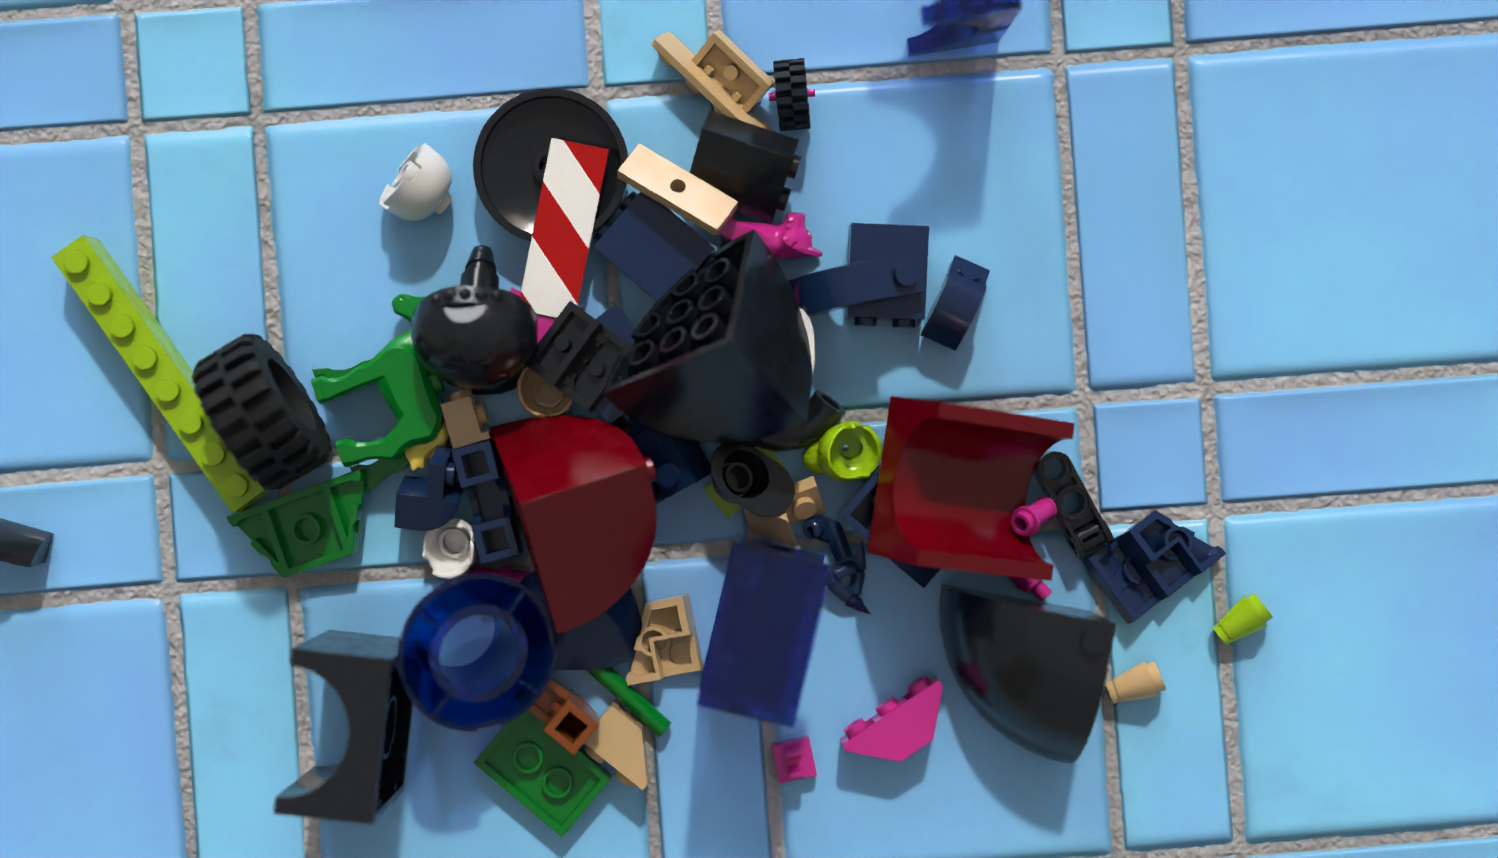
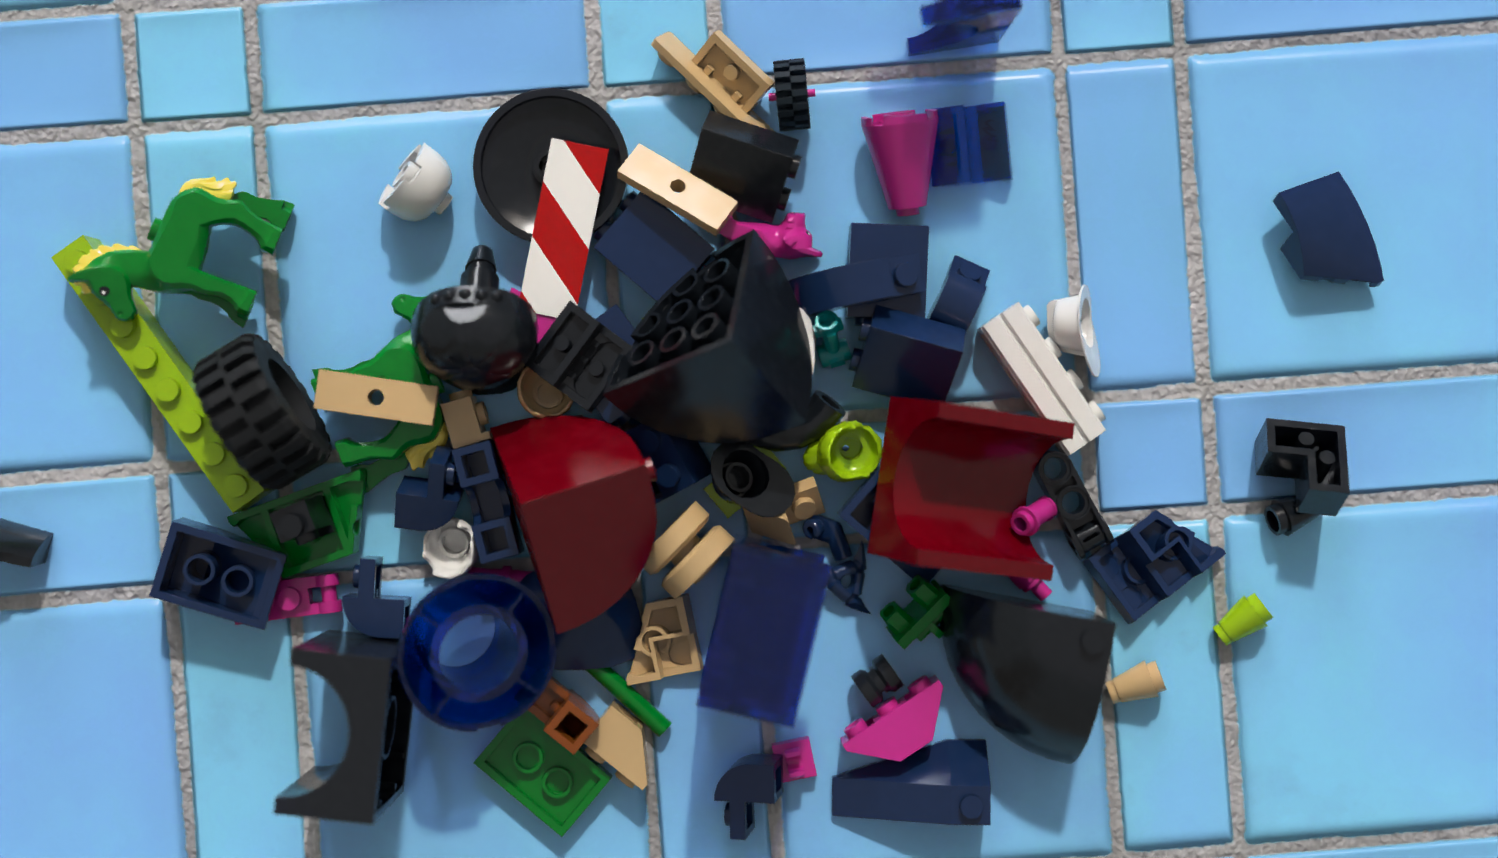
none -> green animal [67,176,295,328]
none -> dark blue slope [149,517,288,630]
none -> dark pink plate [235,572,343,625]
none -> black brick [269,495,337,546]
none -> tan tile [313,369,439,426]
none -> dark blue brick [342,556,411,639]
none -> tan wheel [643,500,734,600]
none -> dark blue brick [714,754,784,840]
none -> teal bar [812,311,852,369]
none -> dark blue wedge [832,739,991,825]
none -> dark blue brick [848,304,966,402]
none -> black wheel [851,654,904,708]
none -> dark pink cone [861,109,939,216]
none -> green hips [880,575,950,650]
none -> clear blue slope [925,101,1013,187]
none -> white brick [977,302,1106,456]
none -> white piece [1047,285,1100,377]
none -> black brick [1254,418,1350,516]
none -> black cone [1264,496,1319,536]
none -> dark blue slope [1273,171,1384,287]

